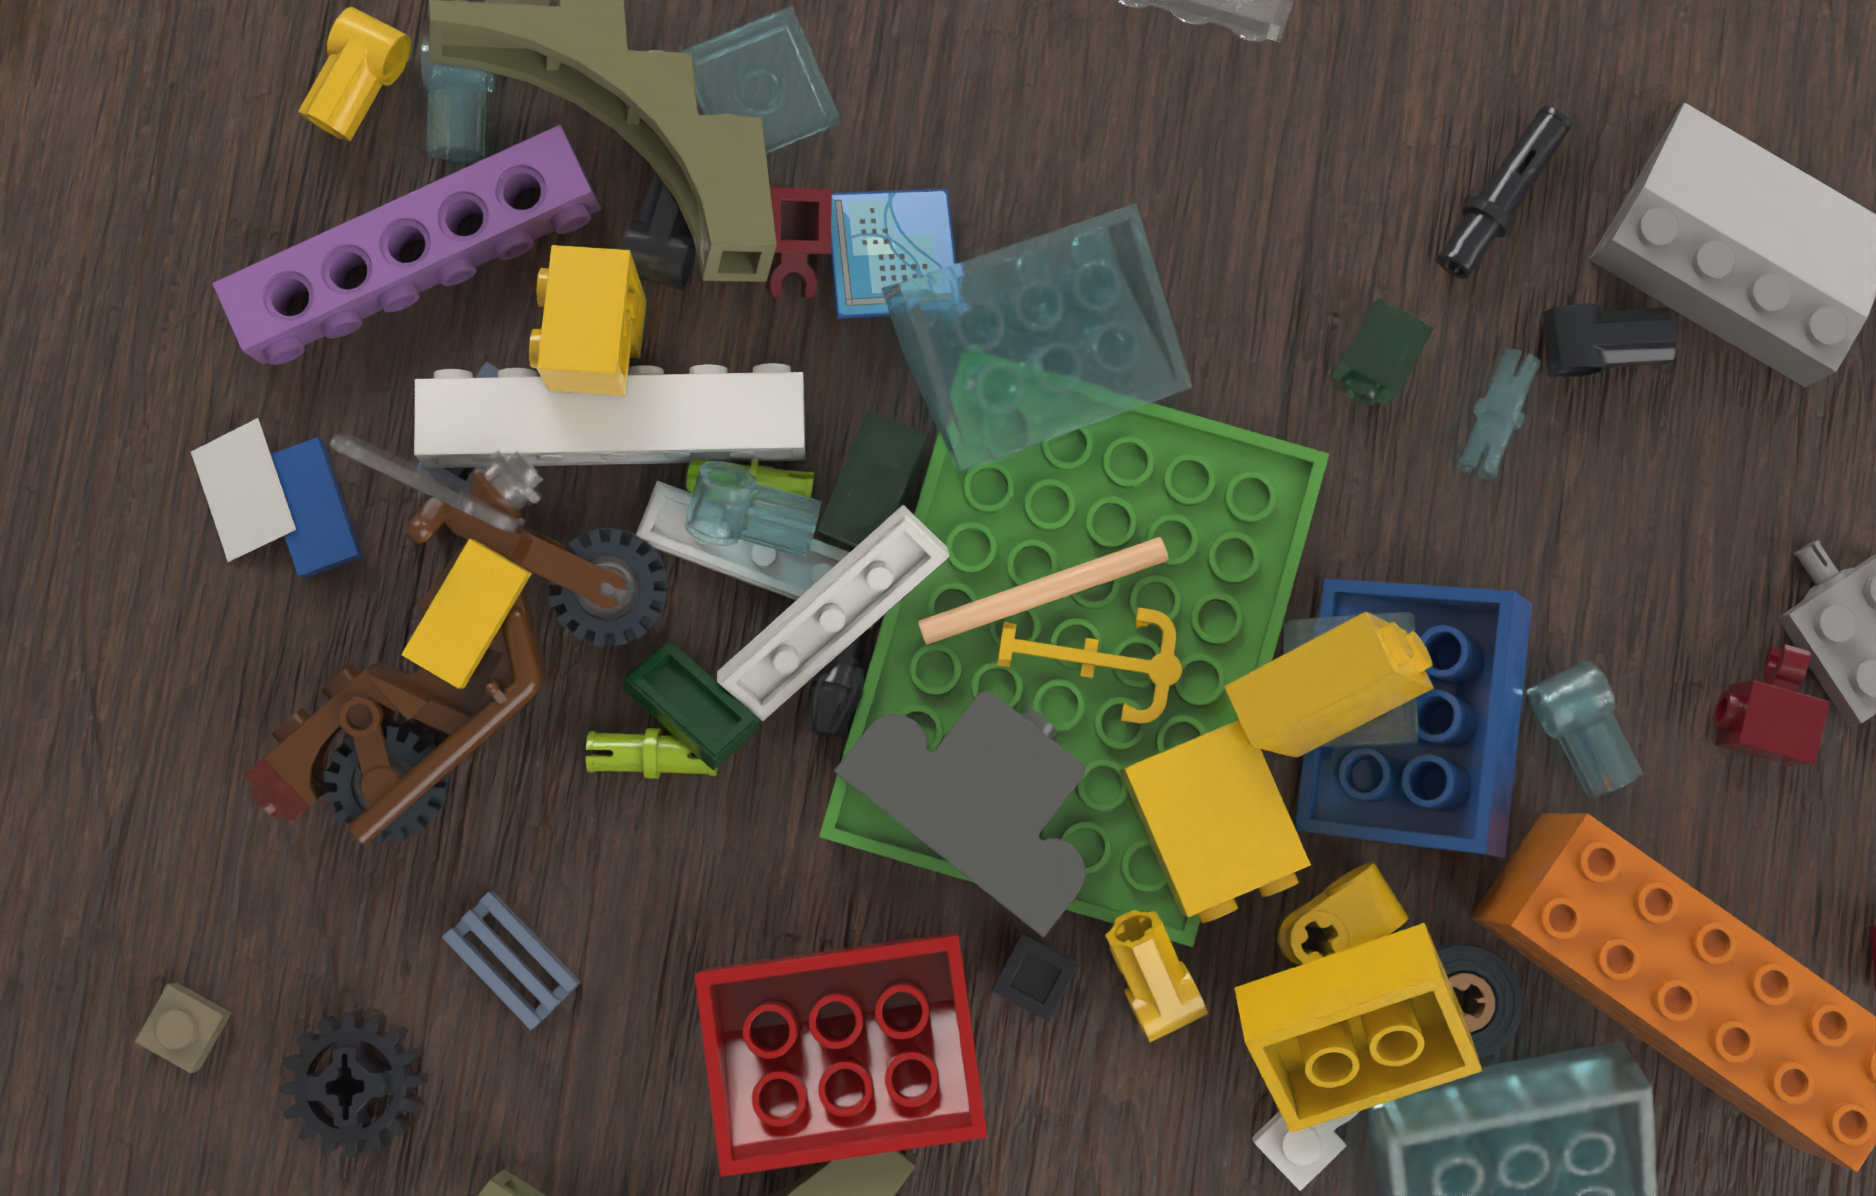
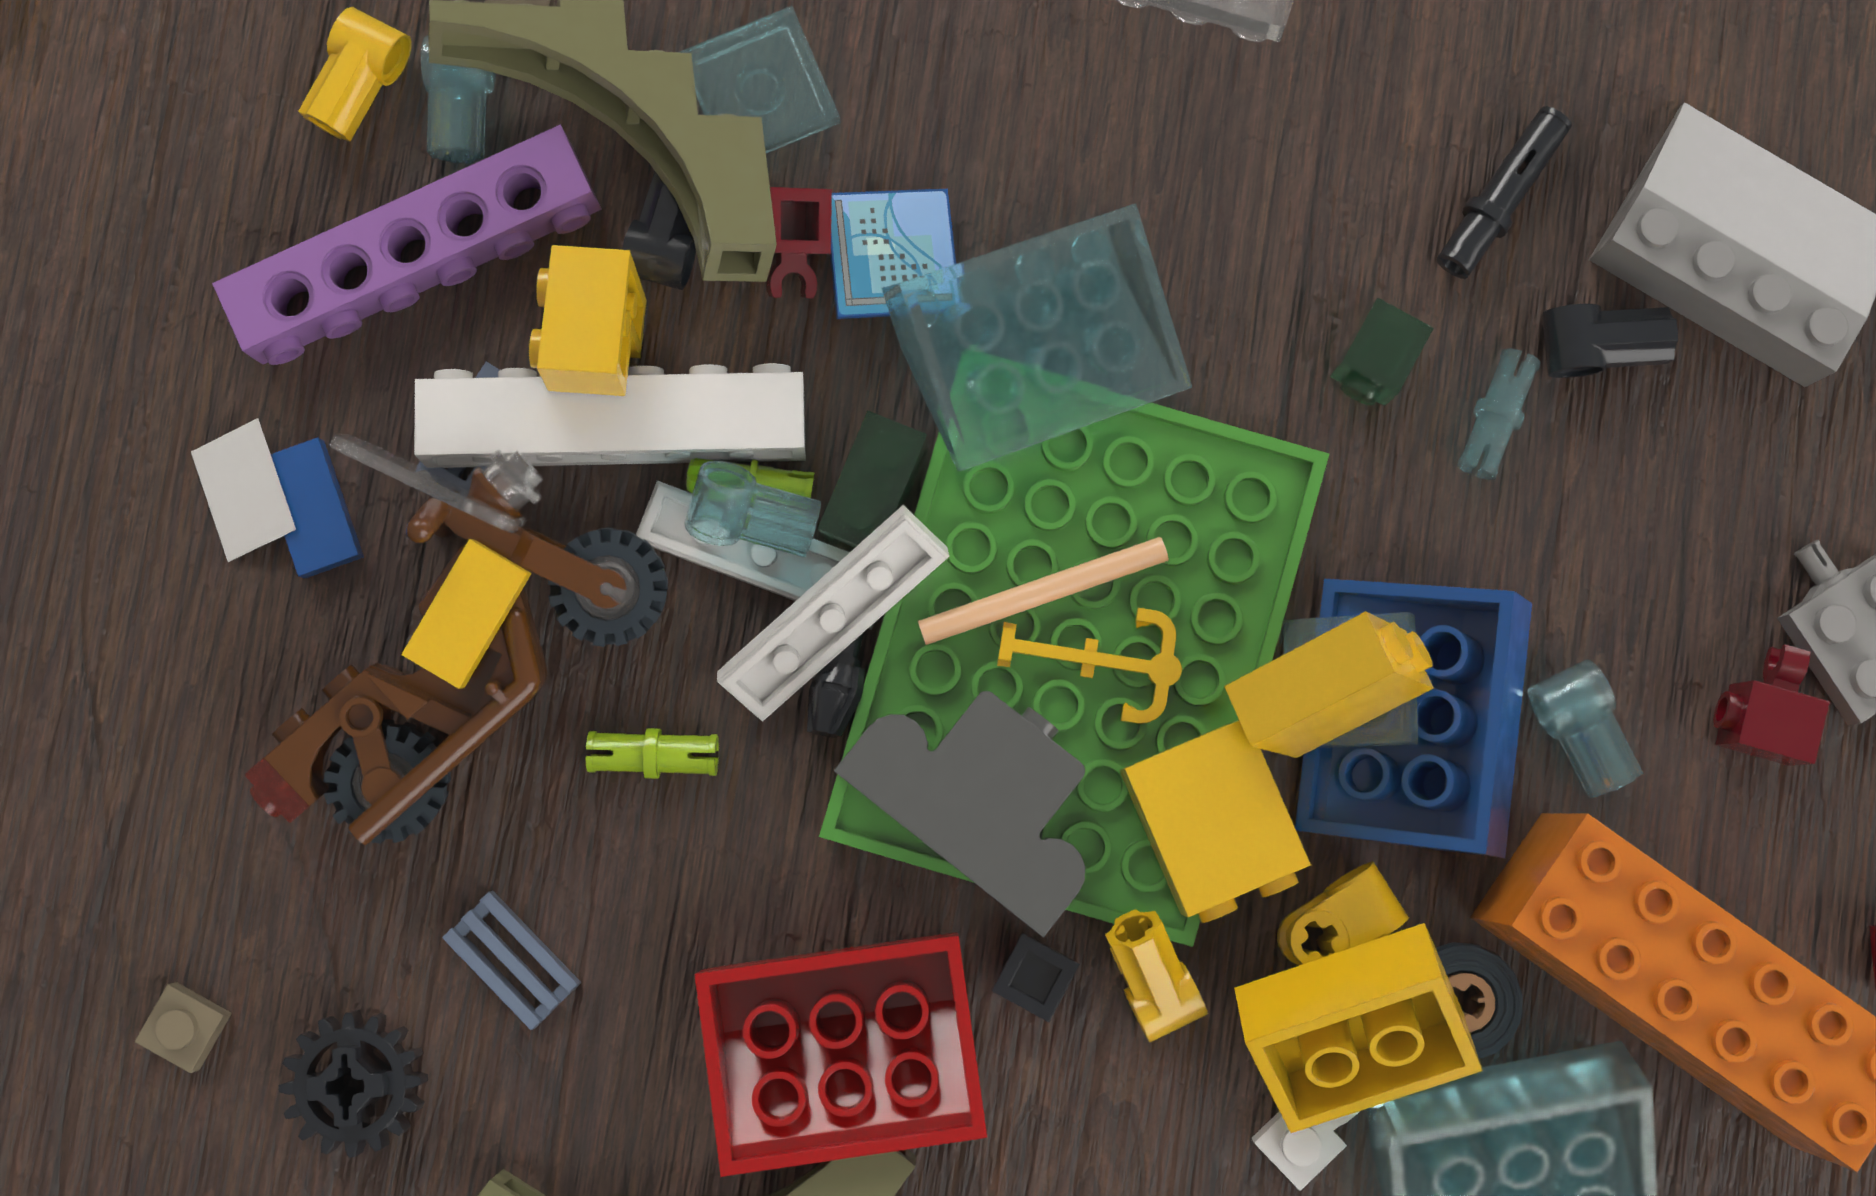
dark green tile [622,640,760,771] -> none

